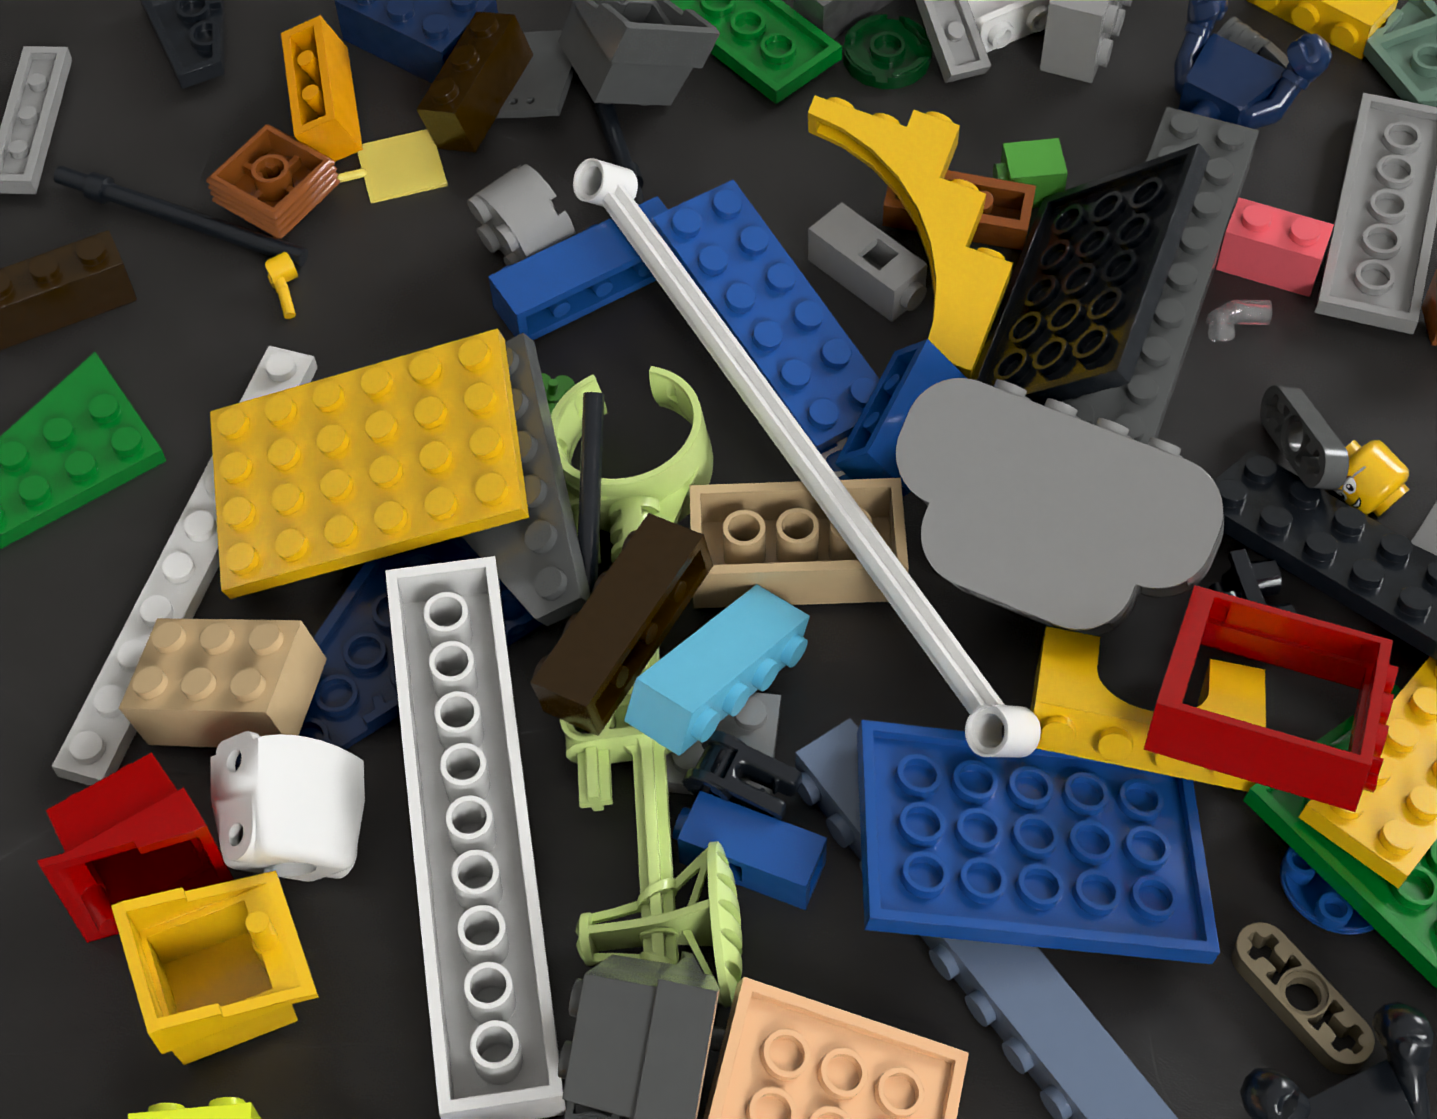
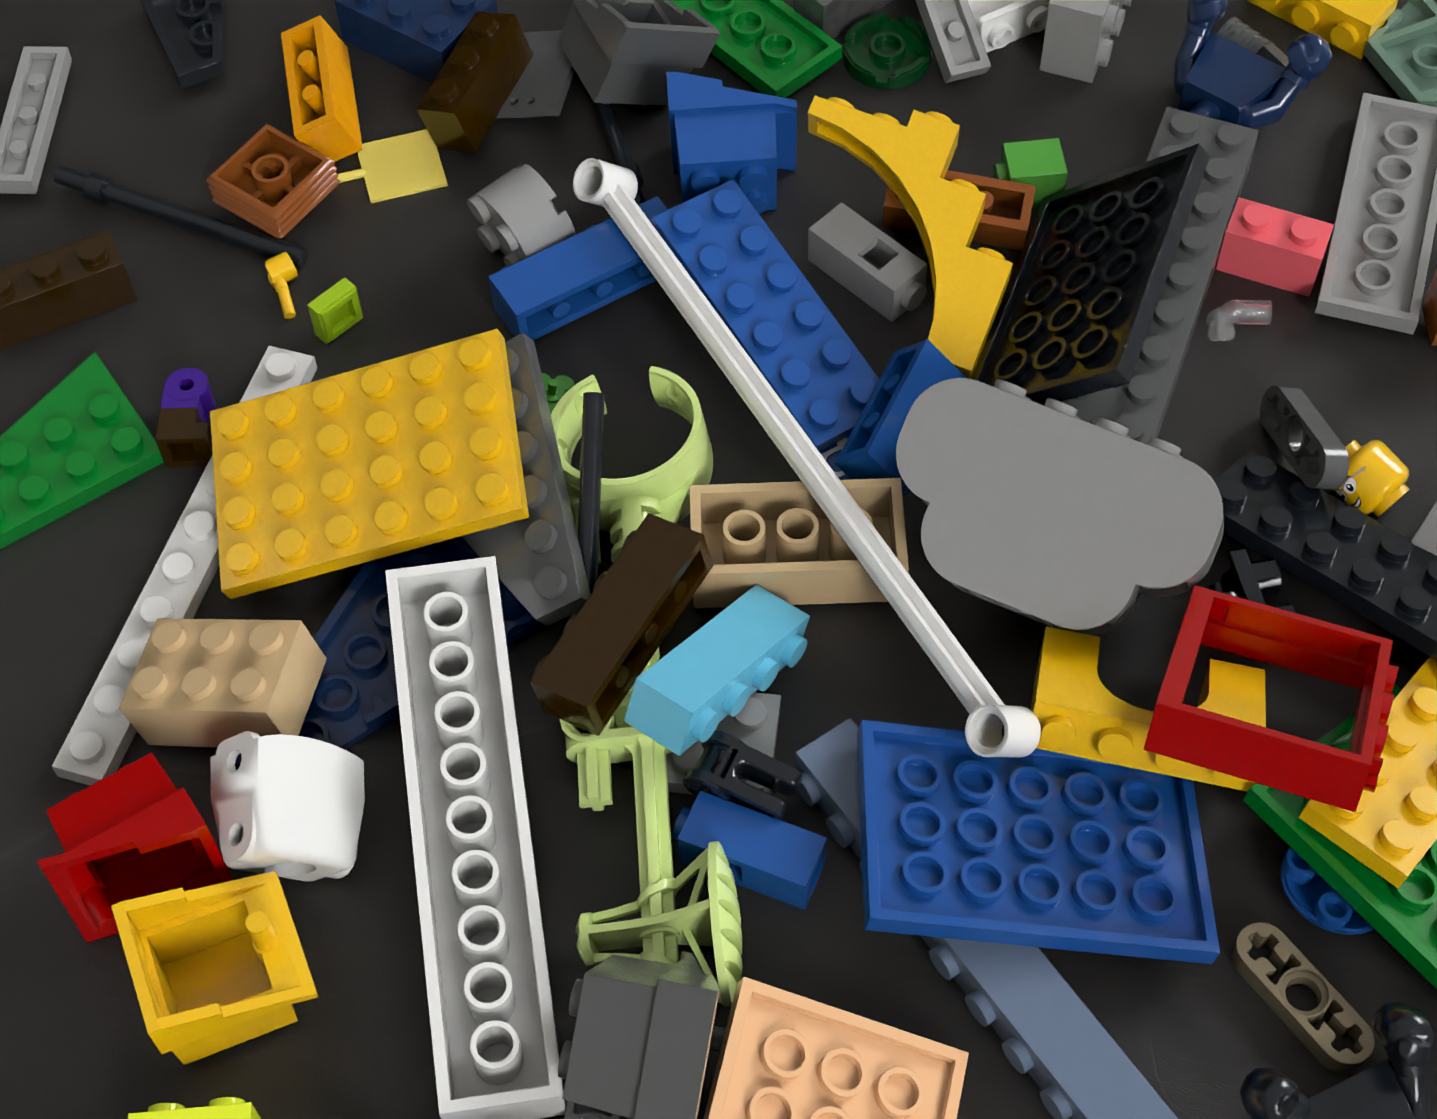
none -> leg [155,367,217,467]
none -> lime tile [307,277,363,345]
none -> blue piece [666,72,797,214]

